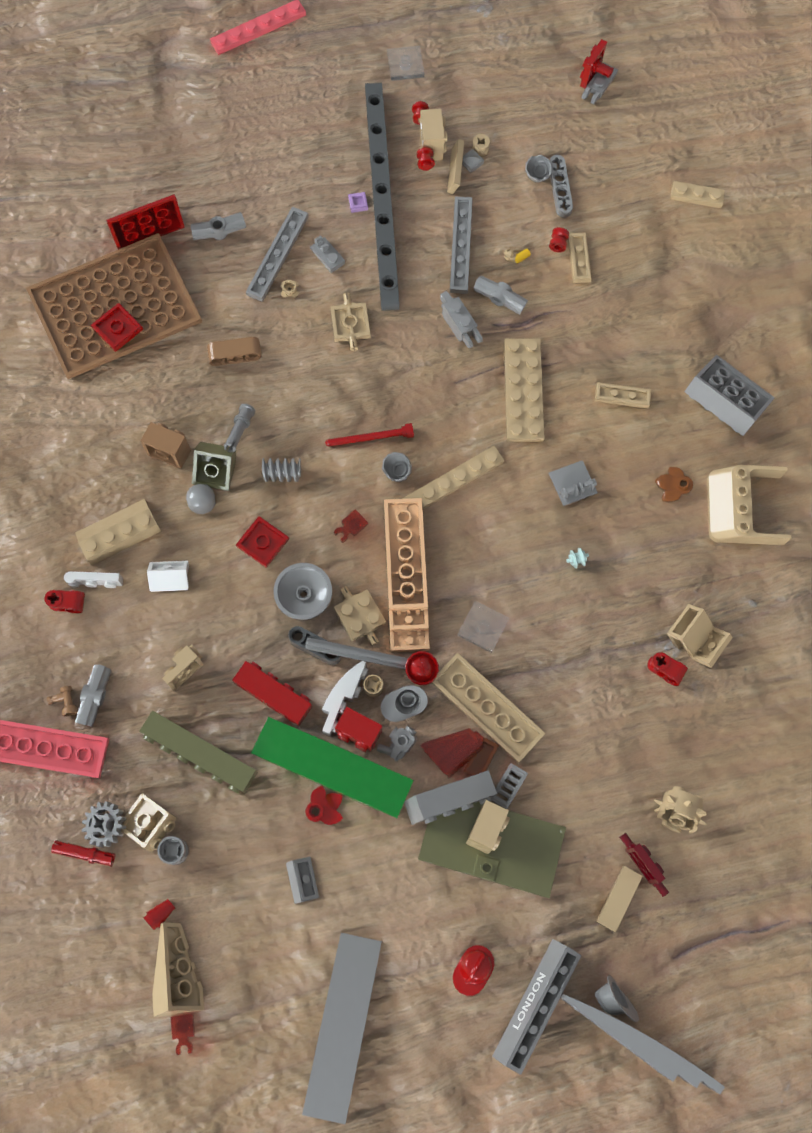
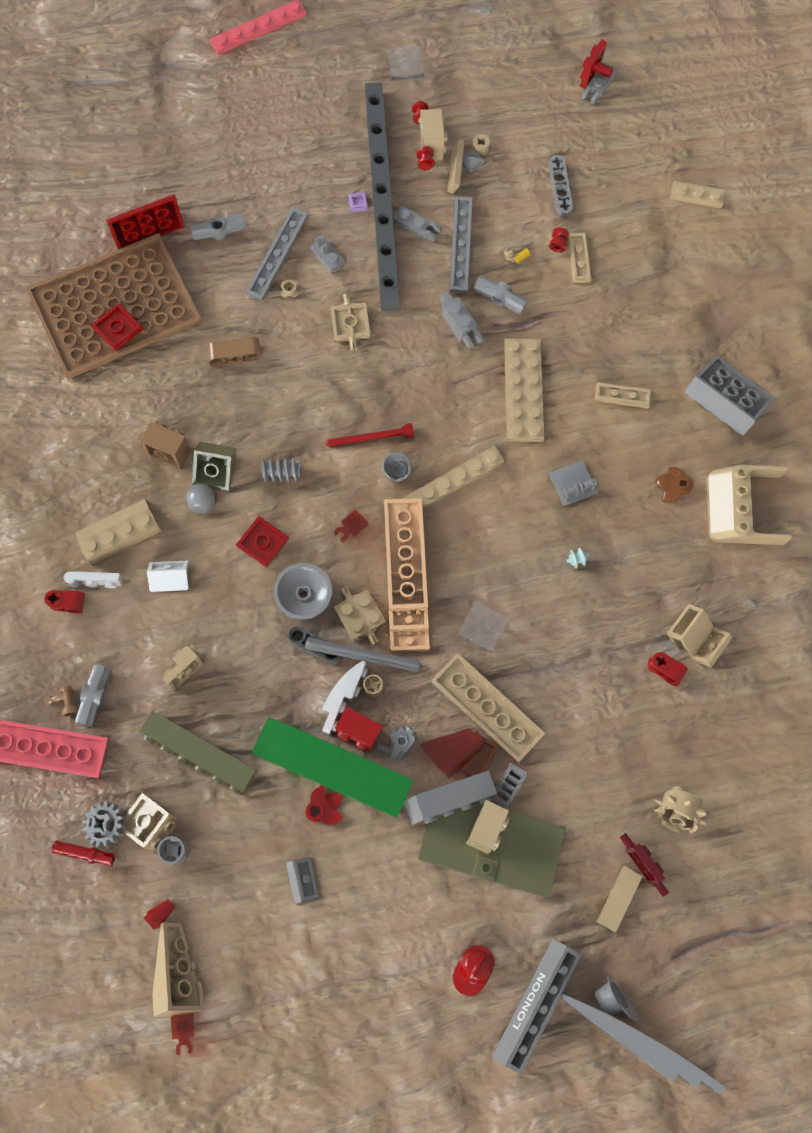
light grey pin [224,404,255,453] -> none
red brick [232,661,312,727] -> none
light grey slope [302,933,382,1124] -> none
light grey piece [381,685,428,722] -> none
red hat [405,651,439,685] -> none
light grey hair [525,155,552,182] -> none
none -> light grey hinge [393,205,442,242]

